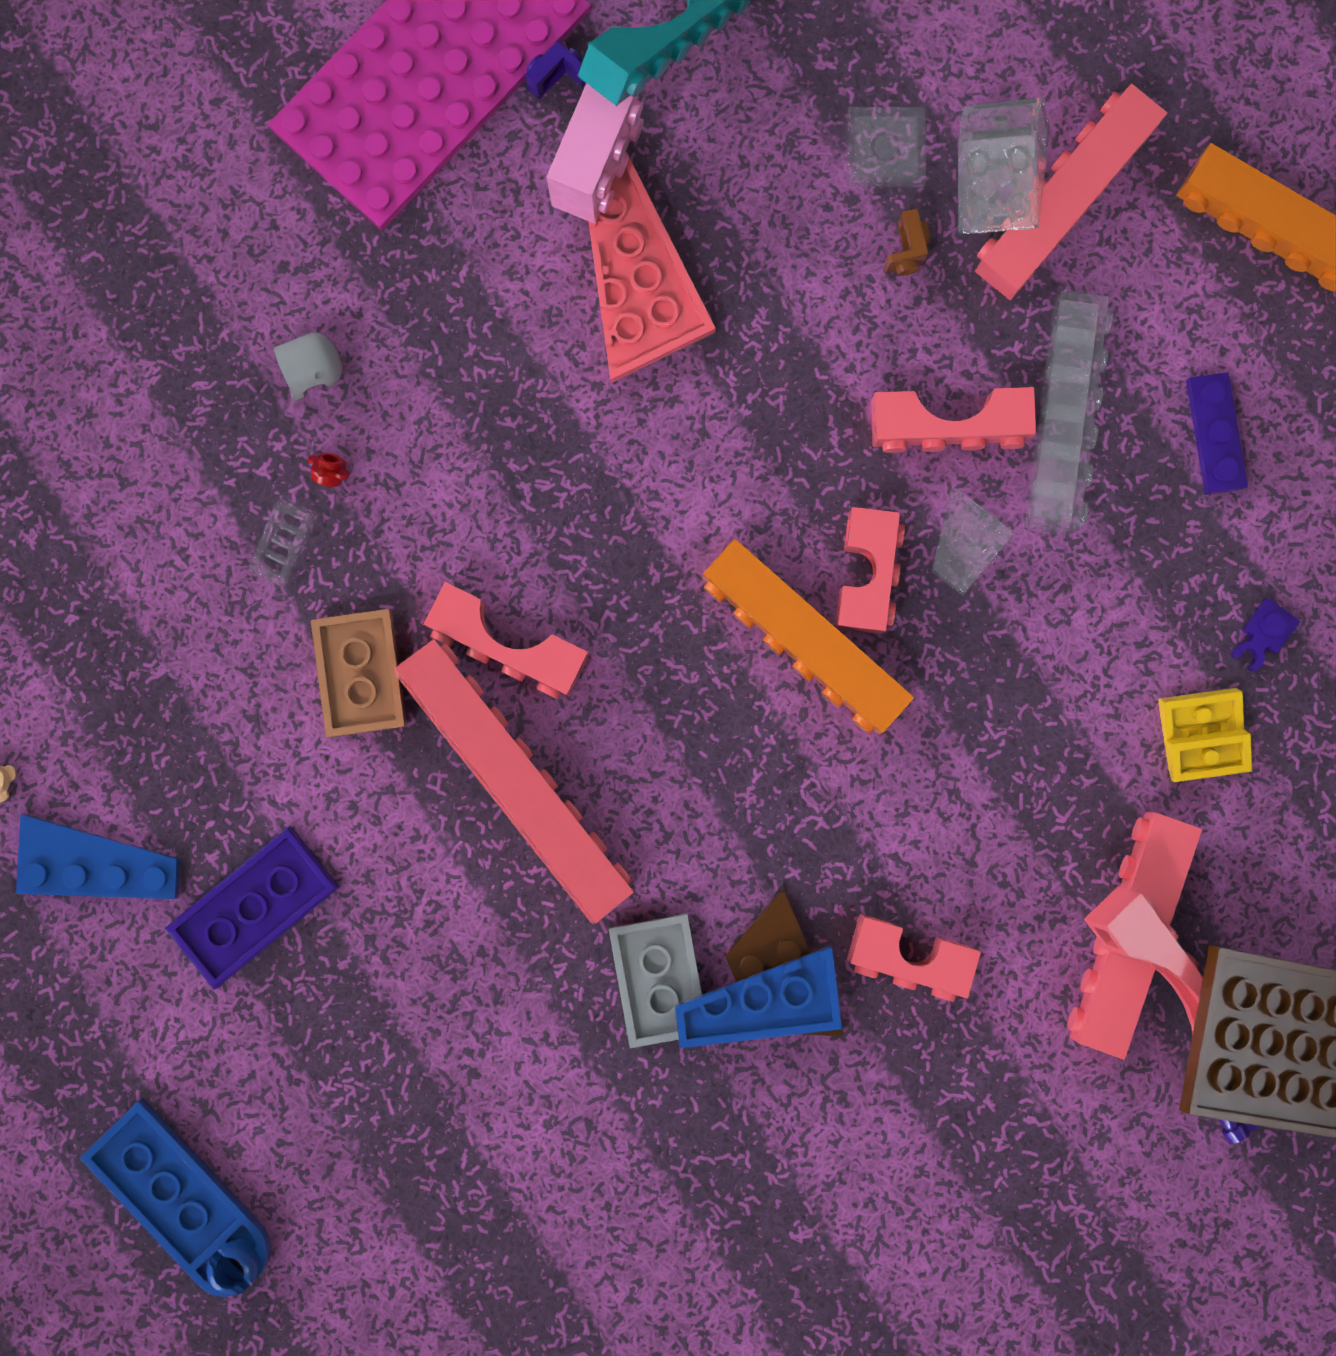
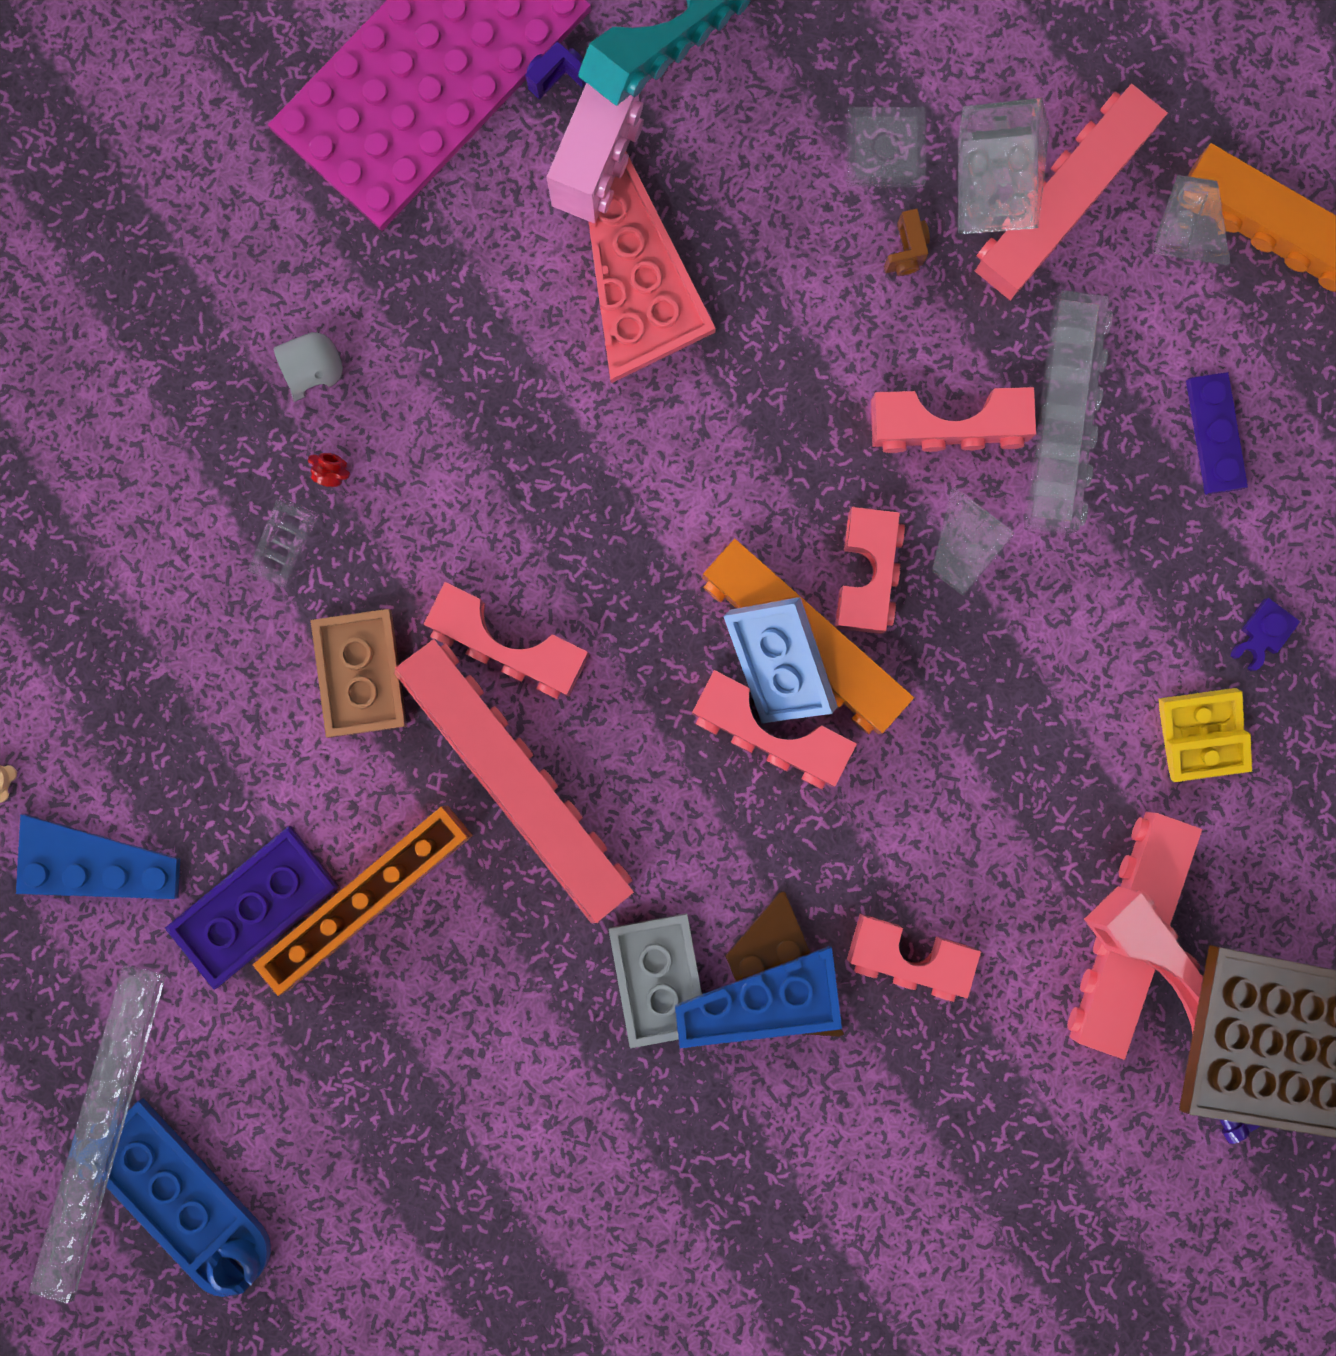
none -> clear plate [29,965,166,1304]
none -> orange brick [252,805,473,996]
none -> coral arch [692,670,857,790]
none -> medium blue plate [723,597,838,723]
none -> clear wing [1153,175,1230,265]

